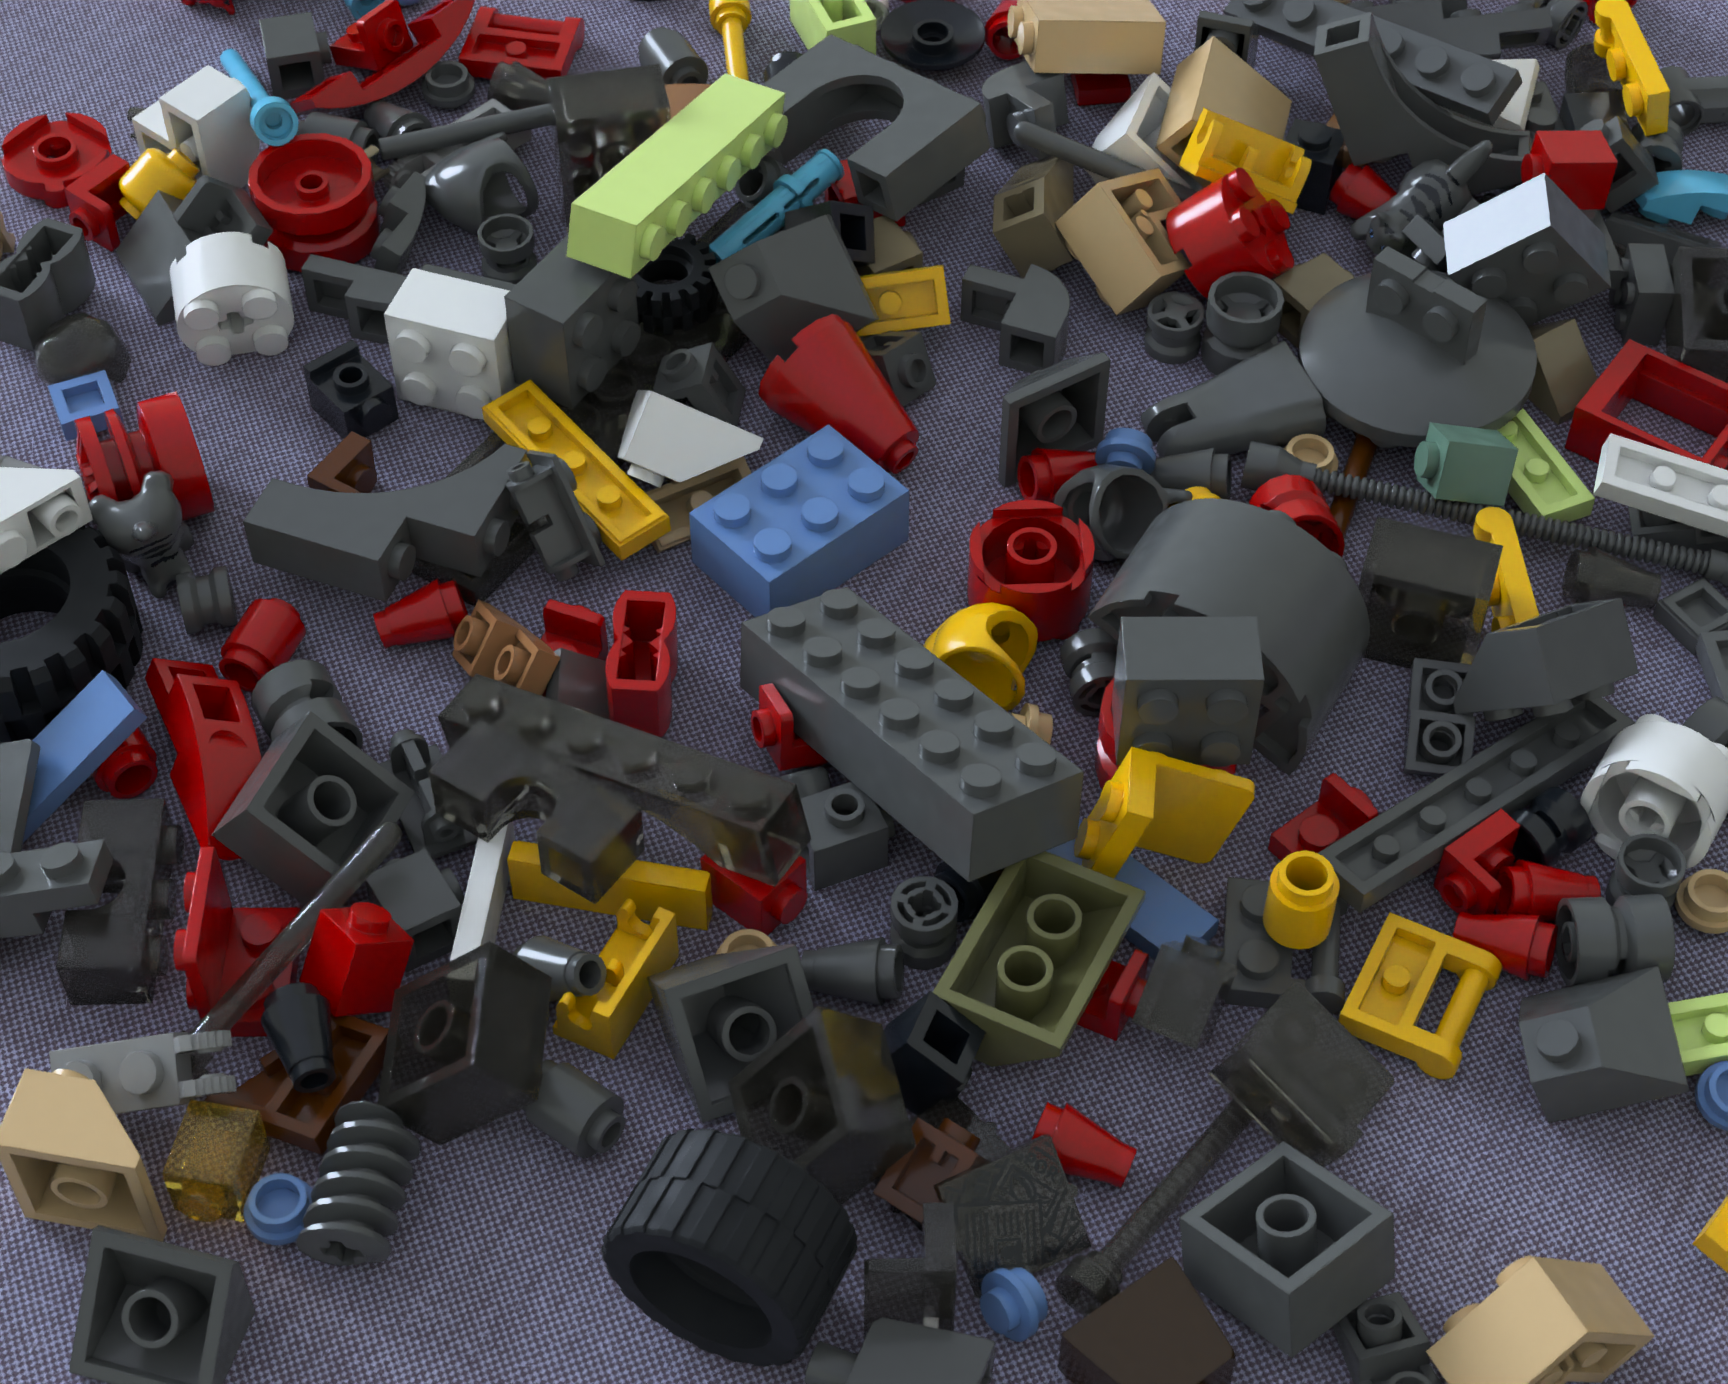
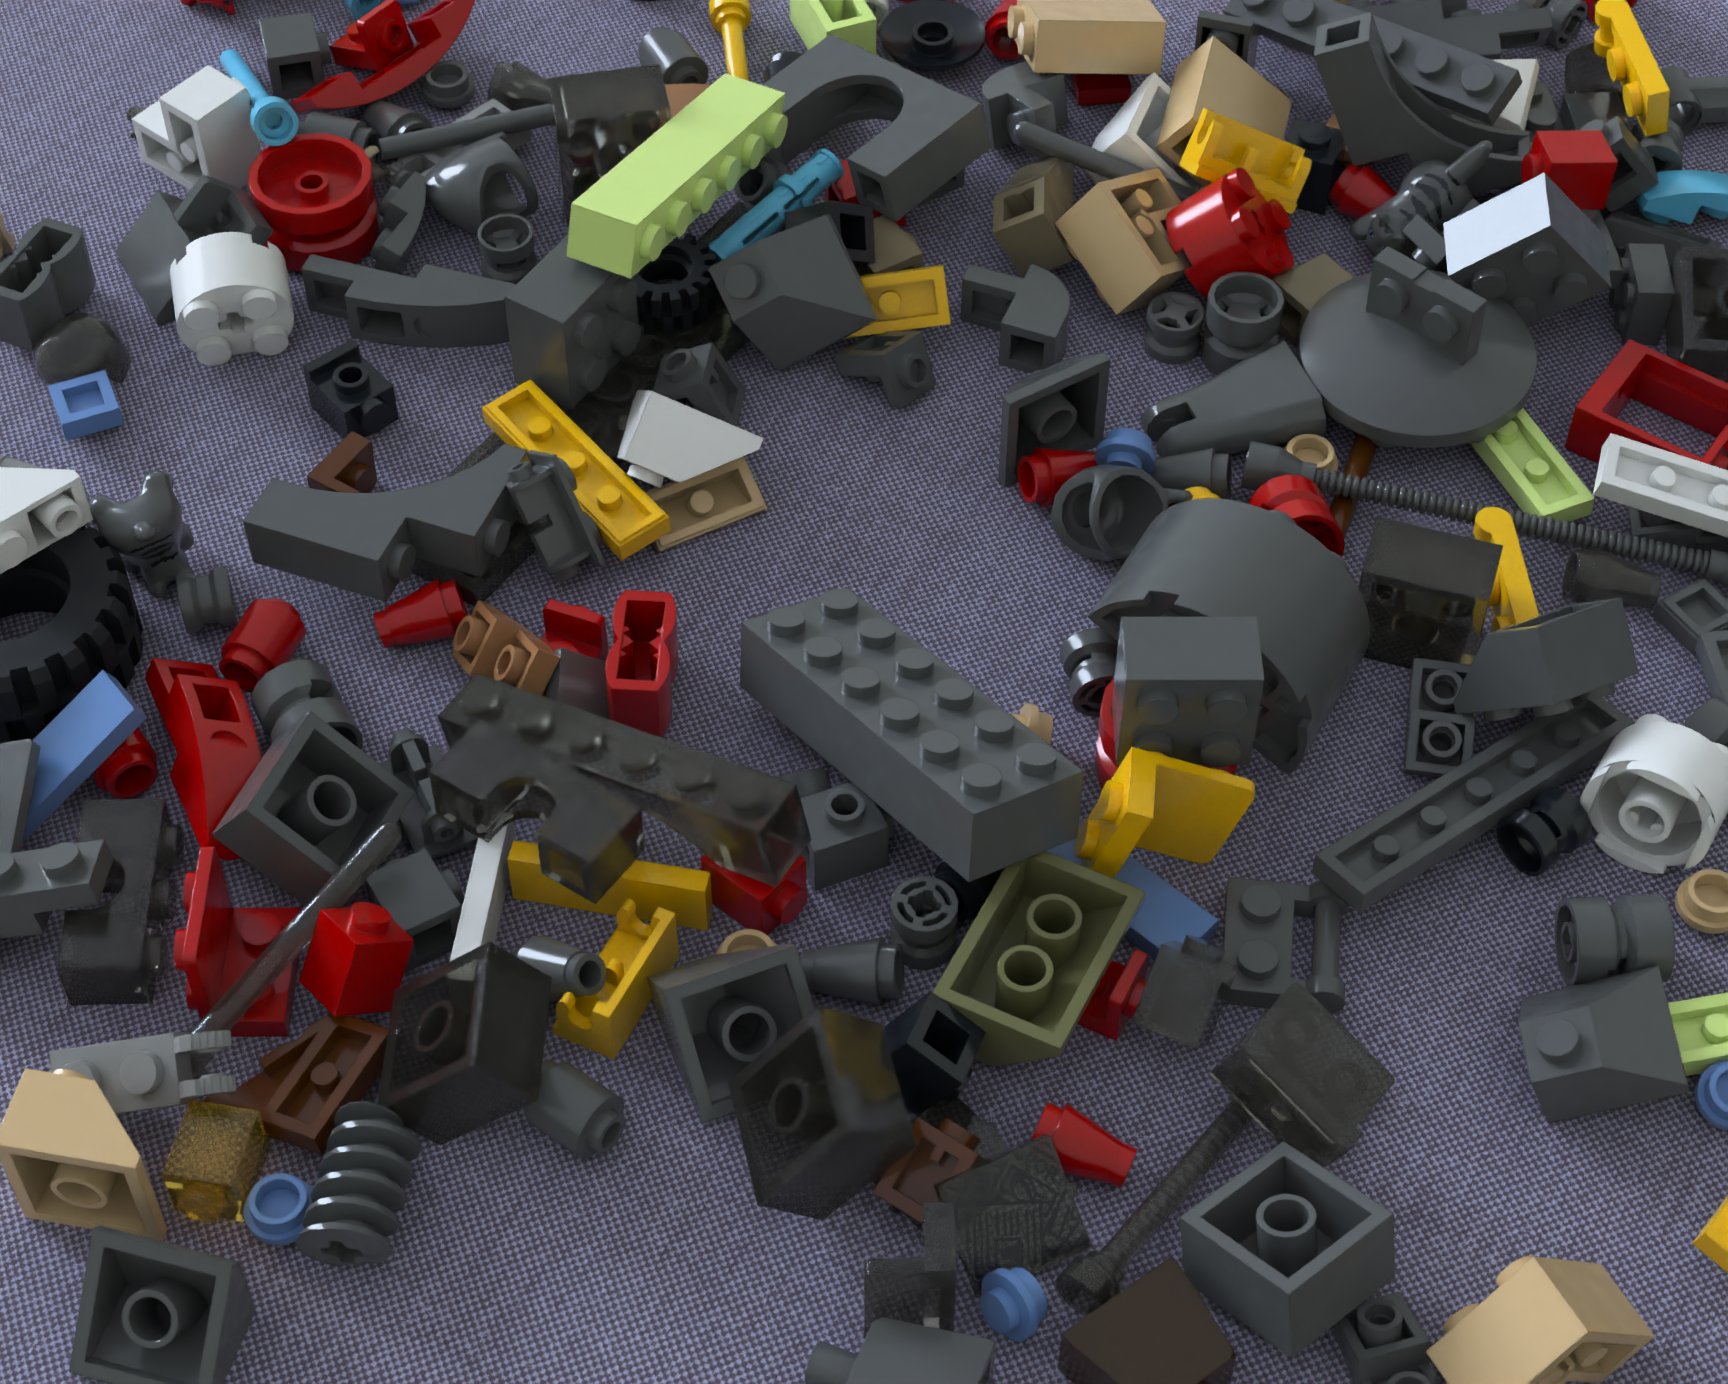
red plate [1,113,113,208] -> none
red bracket [64,154,130,252] -> none
red wheel [74,391,215,521] -> none
yellow head [119,148,200,220] -> none
black cone [260,983,336,1093] -> none
white brick [384,268,519,420] -> none
red plate [458,6,585,87] -> none
black tyre [601,1128,858,1367] -> none
medium blue brick [689,424,910,617] -> none
red bracket [751,683,828,771] -> none
red cone [758,314,919,474] -> none
yellow piece [923,602,1038,711] -> none
red brick [967,500,1095,642] -> none
yellow brick [1263,851,1340,949] -> none
red bracket [1268,773,1379,861] -> none
yellow plate [1337,912,1502,1080] -> none
sand green brick [1414,422,1518,507] -> none
red bracket [1433,808,1520,914] -> none
red cone [1453,911,1558,981] -> none
red cone [1495,860,1601,922] -> none
dark tan slope [1528,318,1598,425] -> none
dark grey wheel [1605,833,1687,911] -> none

